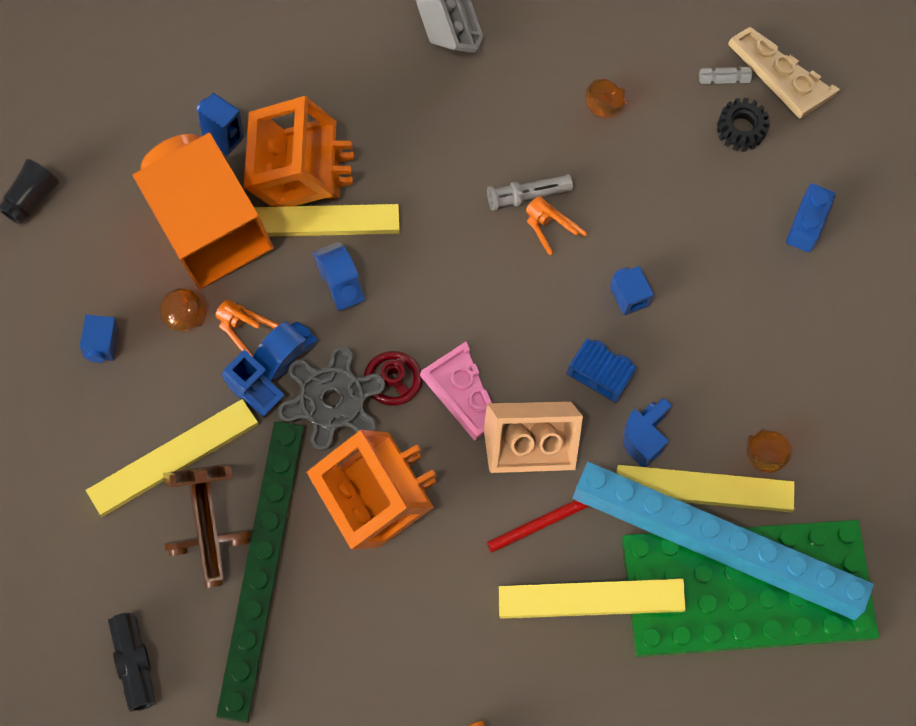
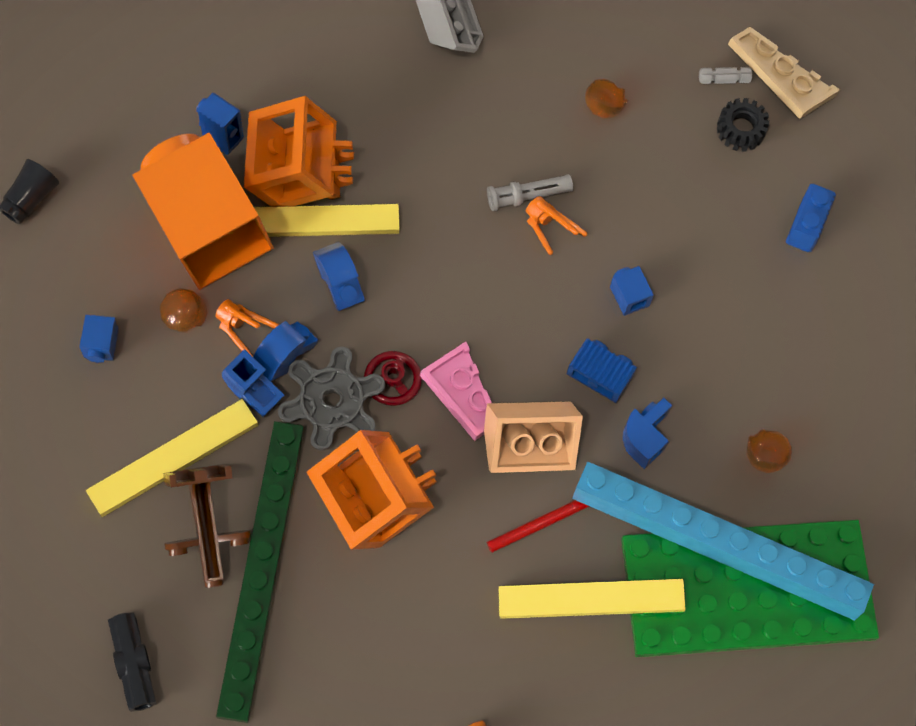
light yellow tile [616,465,794,513] -> none

